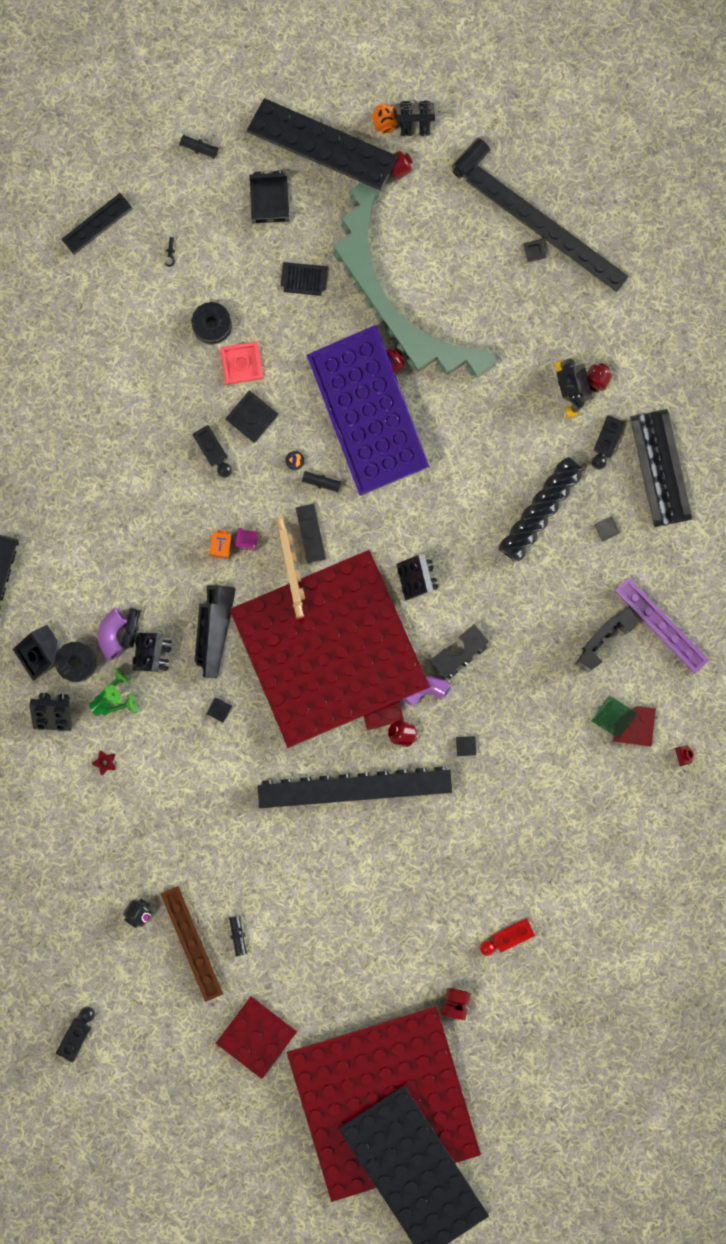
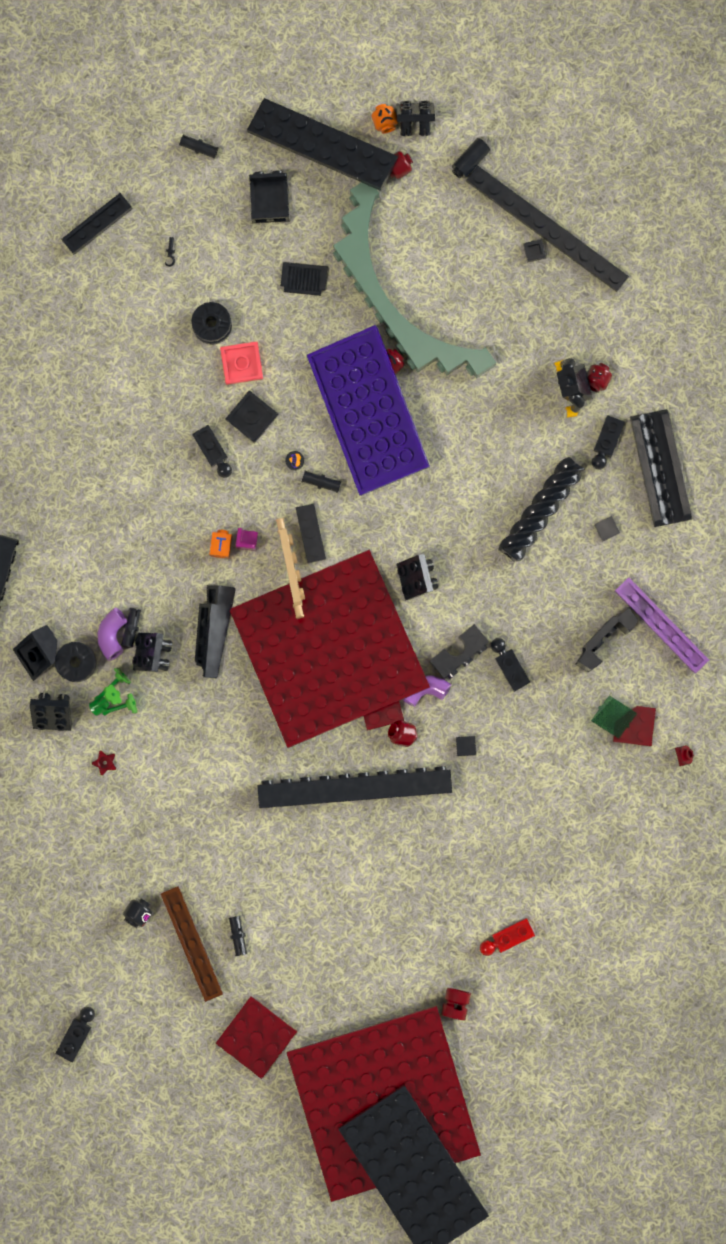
black tile [206,697,232,723] -> none
none -> black plate [491,638,531,692]

